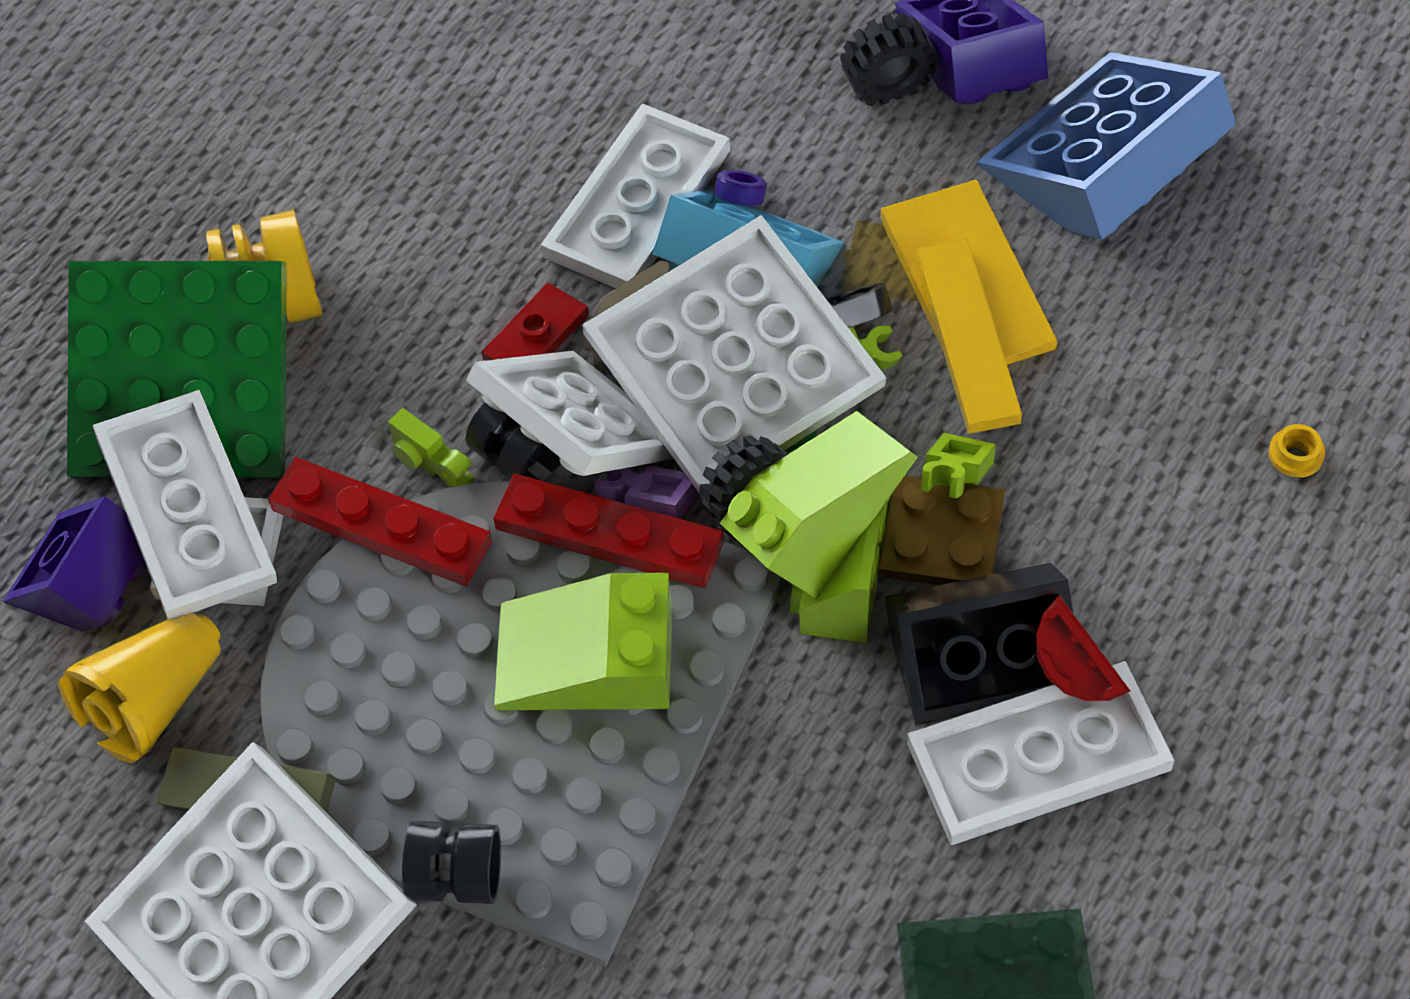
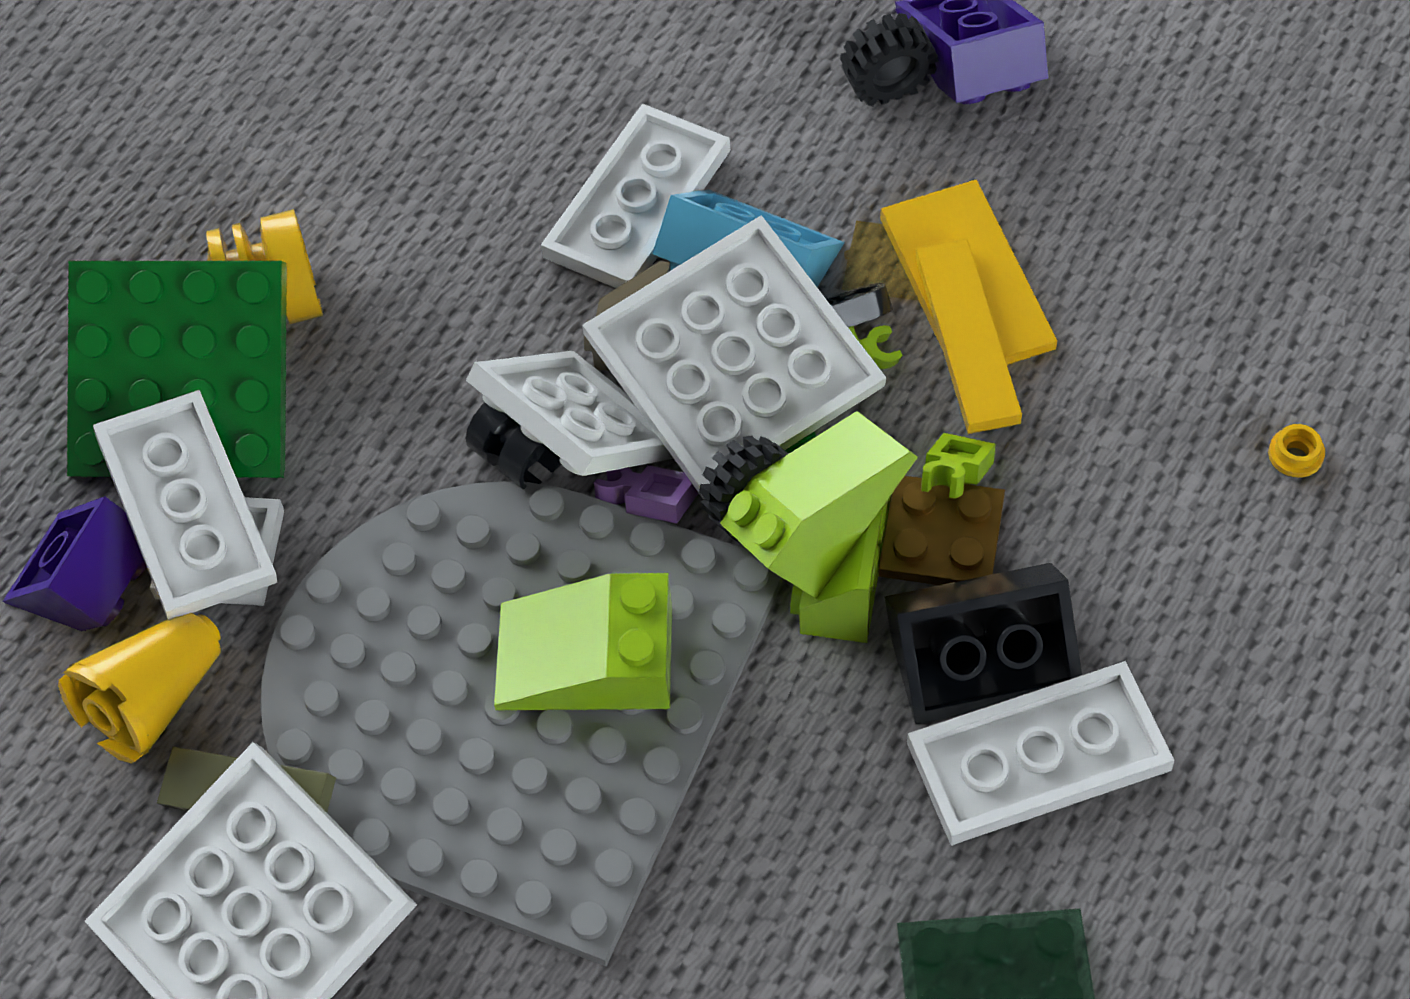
red plate [268,456,492,587] -> none
lime plate [388,408,476,488] -> none
black wheel [402,821,501,904] -> none
red plate [481,282,589,361] -> none
red plate [493,473,724,589] -> none
dark purple tile [714,170,767,206] -> none
medium blue slope [977,52,1236,240] -> none
red plate [1036,595,1131,701] -> none

